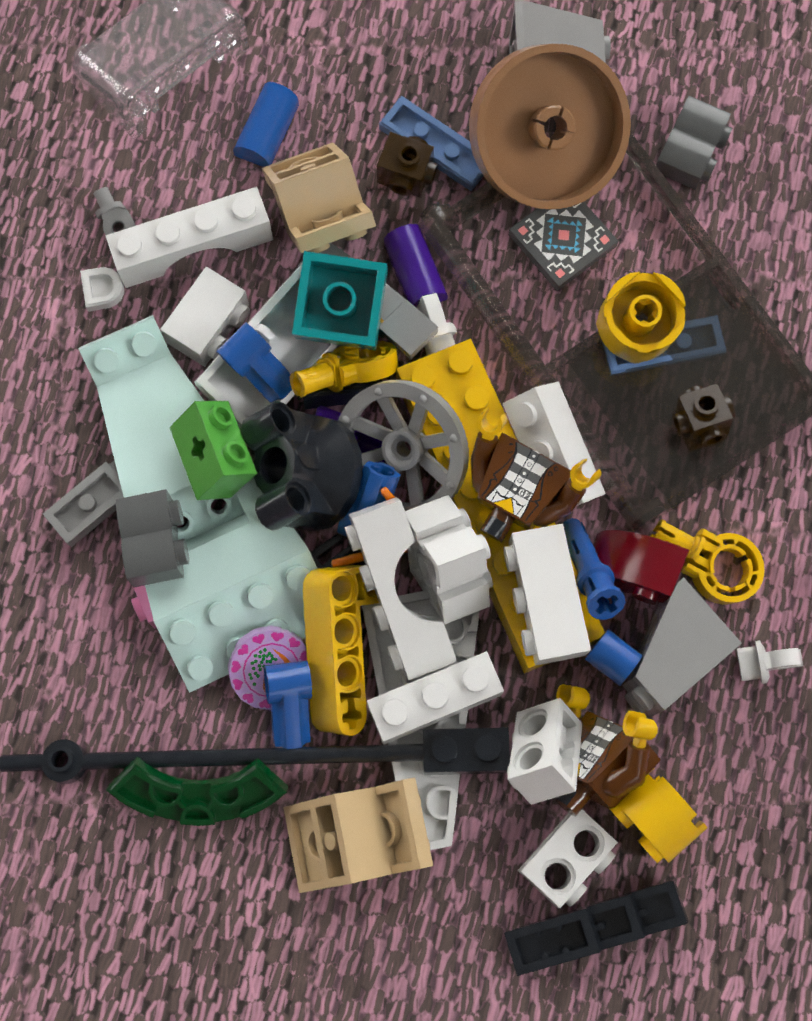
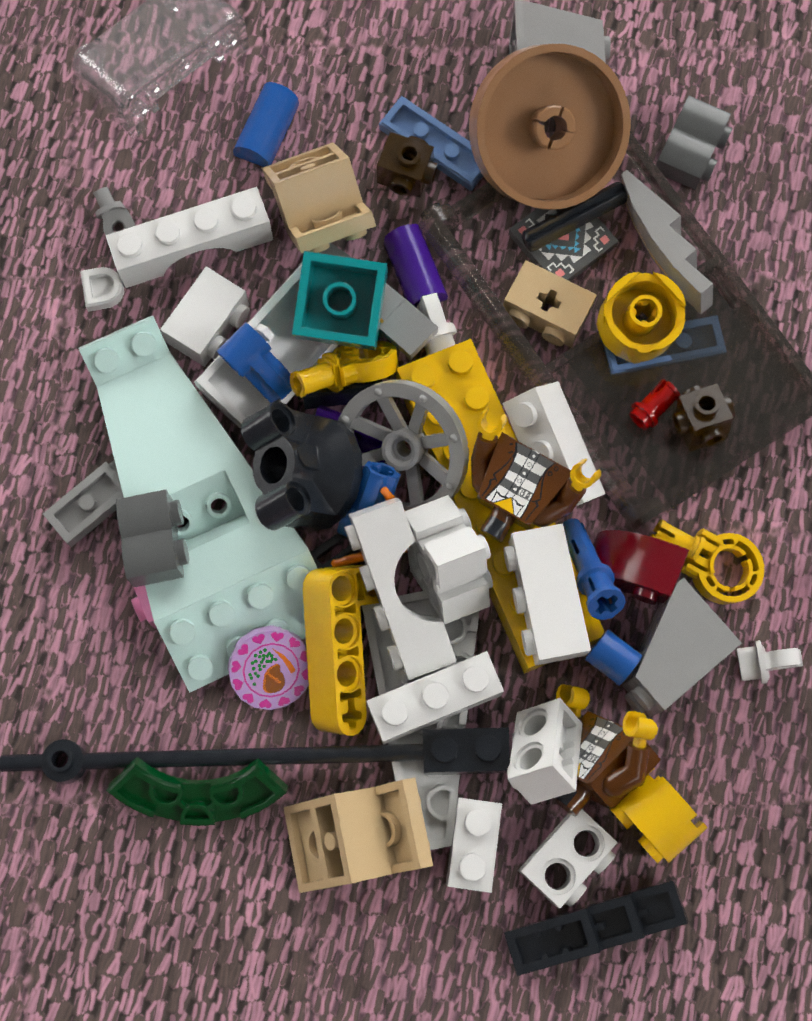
bright green brick [169,401,257,500] -> none
blue piece [264,660,312,749] -> none
none -> white brick [446,798,502,893]
none -> tan brick [502,260,597,348]
none -> black axle [522,182,628,252]
none -> light grey slope [621,170,713,314]
none -> red pin [629,379,680,430]

